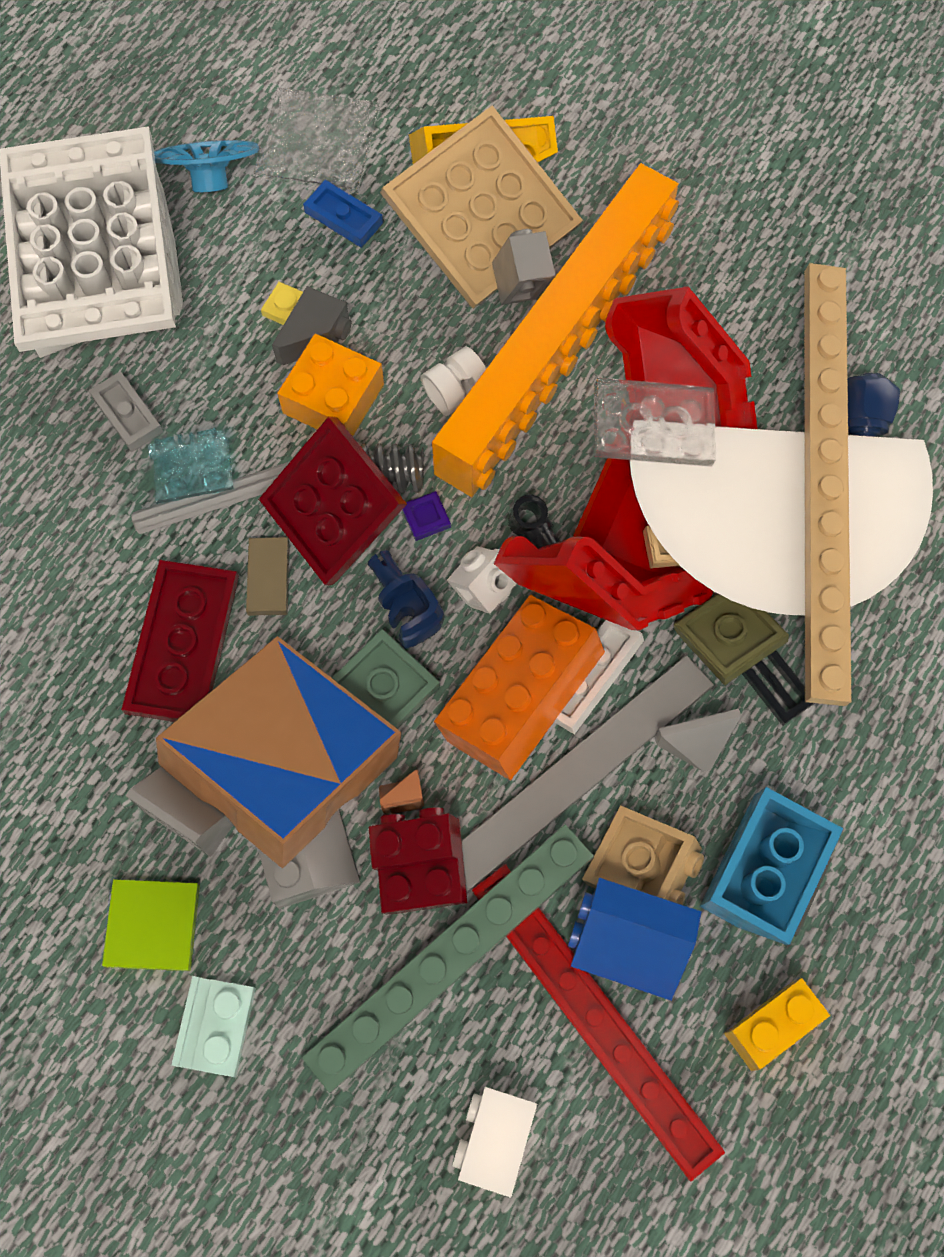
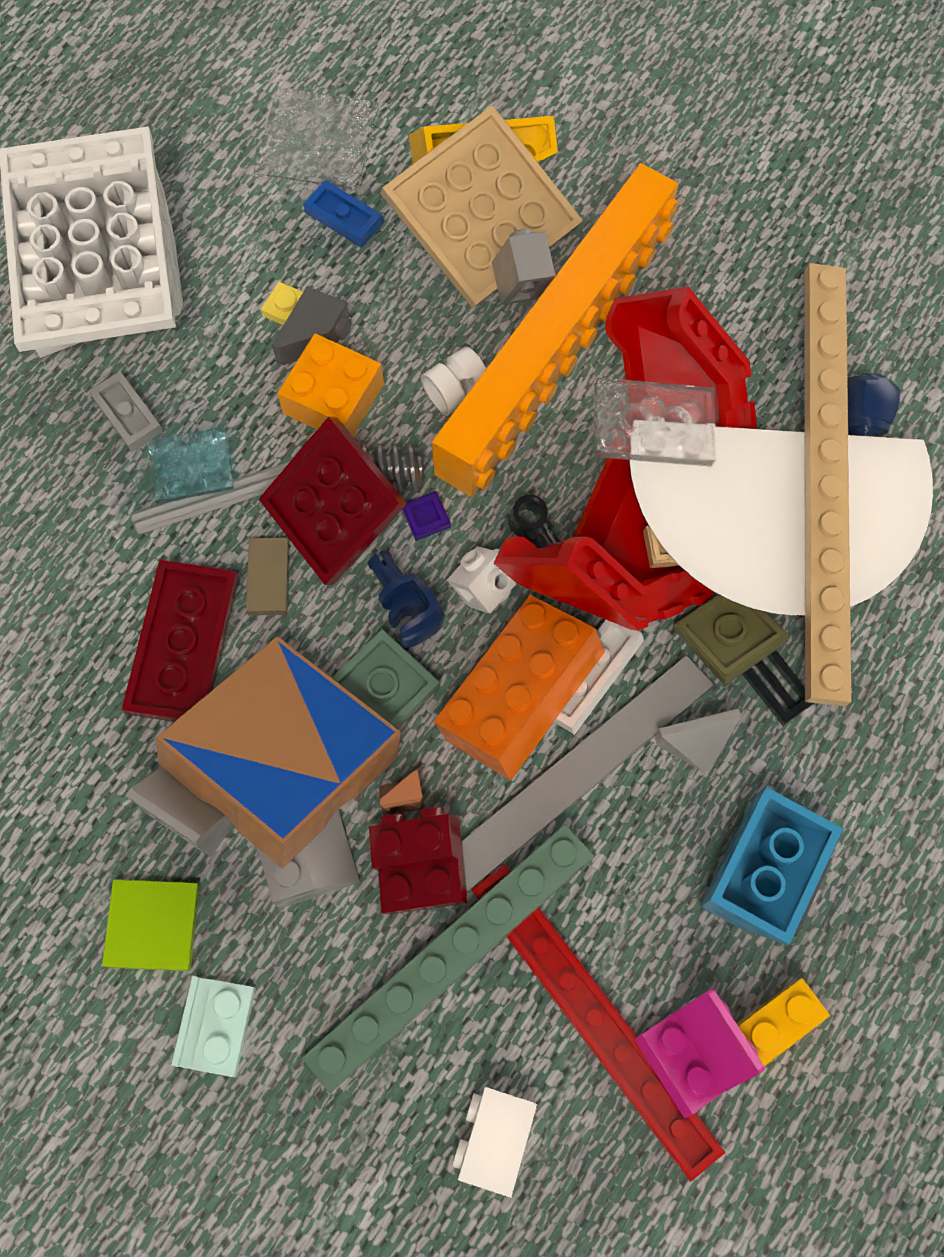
dark azure wheel [154,140,259,192] -> none
blue brick [568,878,701,1001] -> none
tan plate [582,806,704,905] -> none
none -> dark pink bracket [635,989,765,1119]

